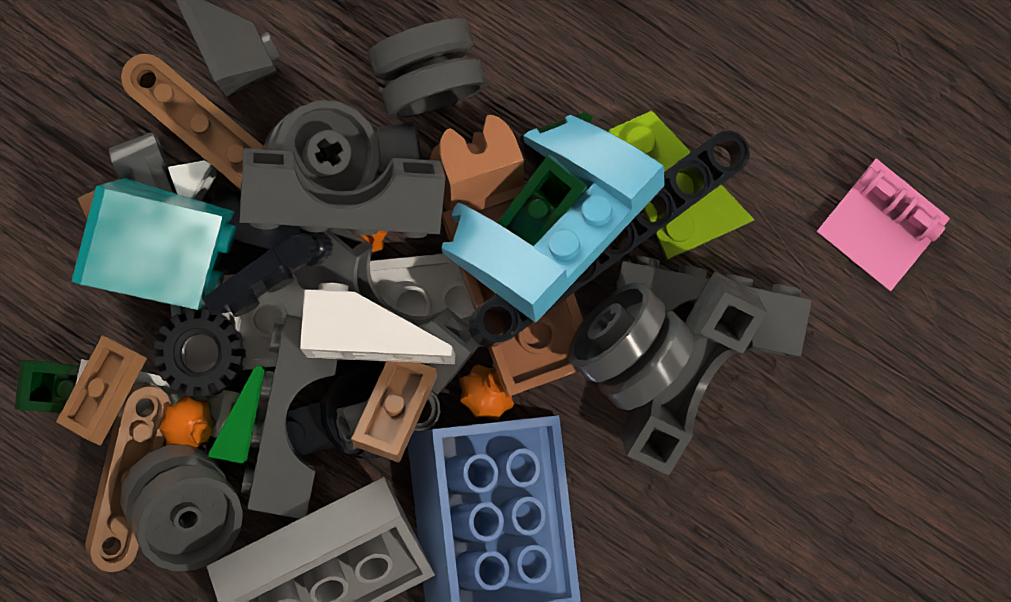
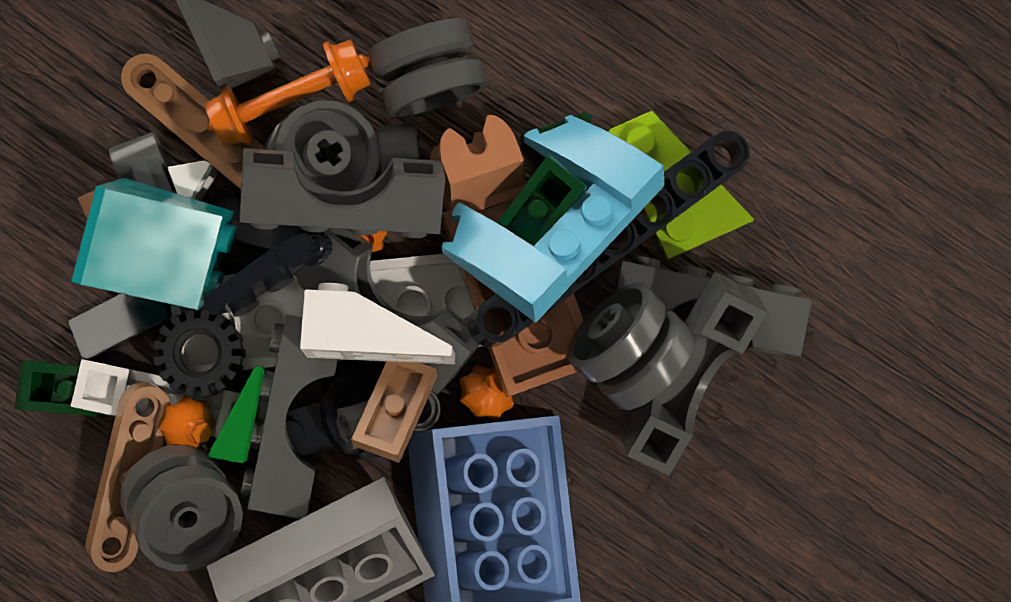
medium nougat plate [56,335,147,446] -> none
bright pink hinge [816,158,950,292] -> none
none -> slope [68,293,172,361]
none -> orange piece [205,39,371,148]

